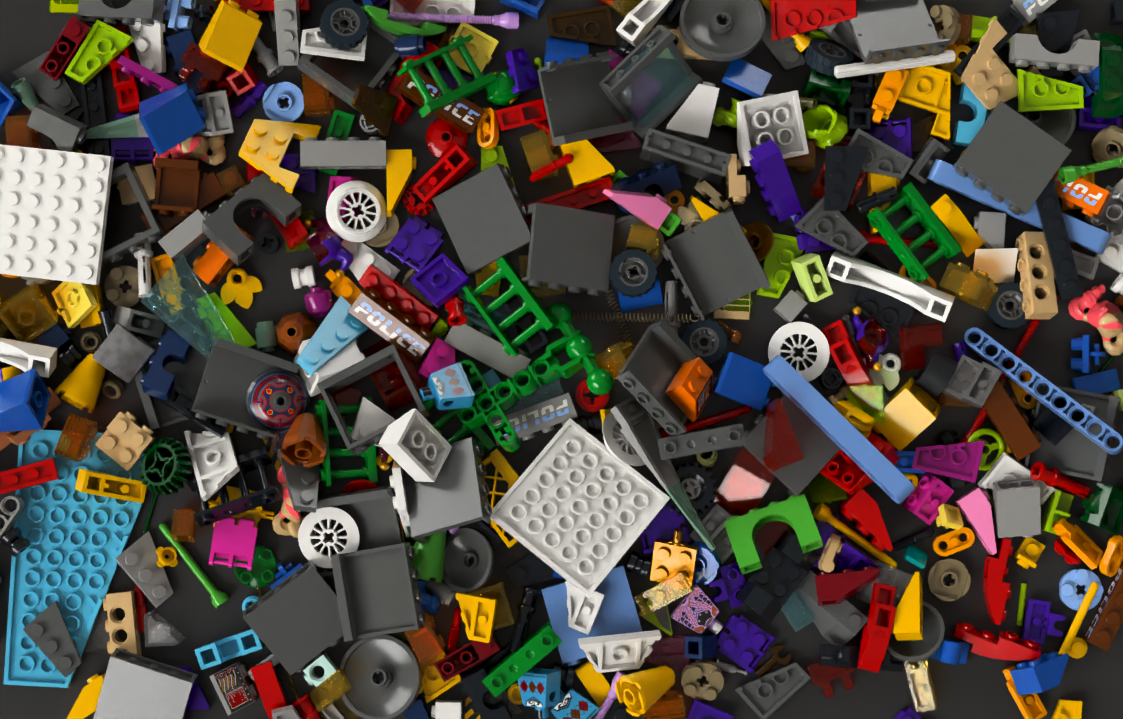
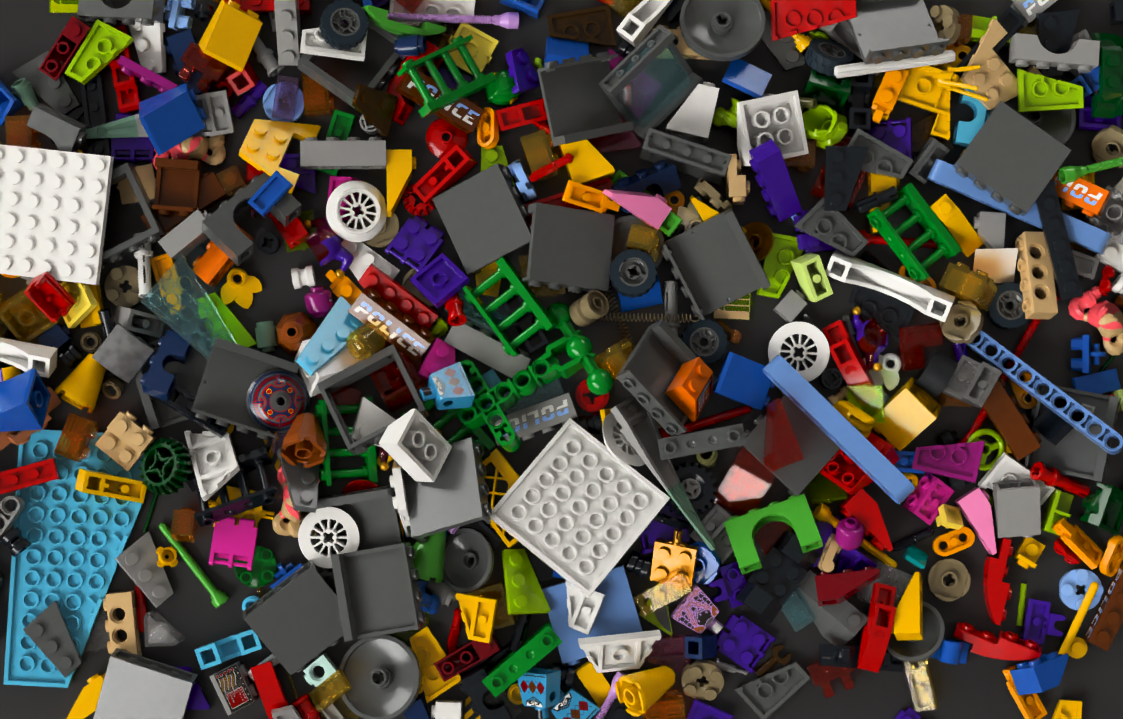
clear orange brick [404,613,446,664] -> none
none -> red hinge [24,271,77,323]
none -> blue tile [248,170,293,217]
none -> clear purple plate [272,75,300,121]
none -> clear yellow helmet [346,322,385,360]
none -> lime wing [502,549,551,615]
none -> light blue plate [508,159,537,202]
none -> light orange hinge [562,180,620,213]
none -> dark tan wheel [569,290,609,327]
none -> black piece [653,513,690,529]
none -> magenta head [835,517,865,551]
none -> yellow plant [938,65,988,102]
none -> dark tan plate [940,301,984,344]
none -> red piece [1099,265,1115,296]

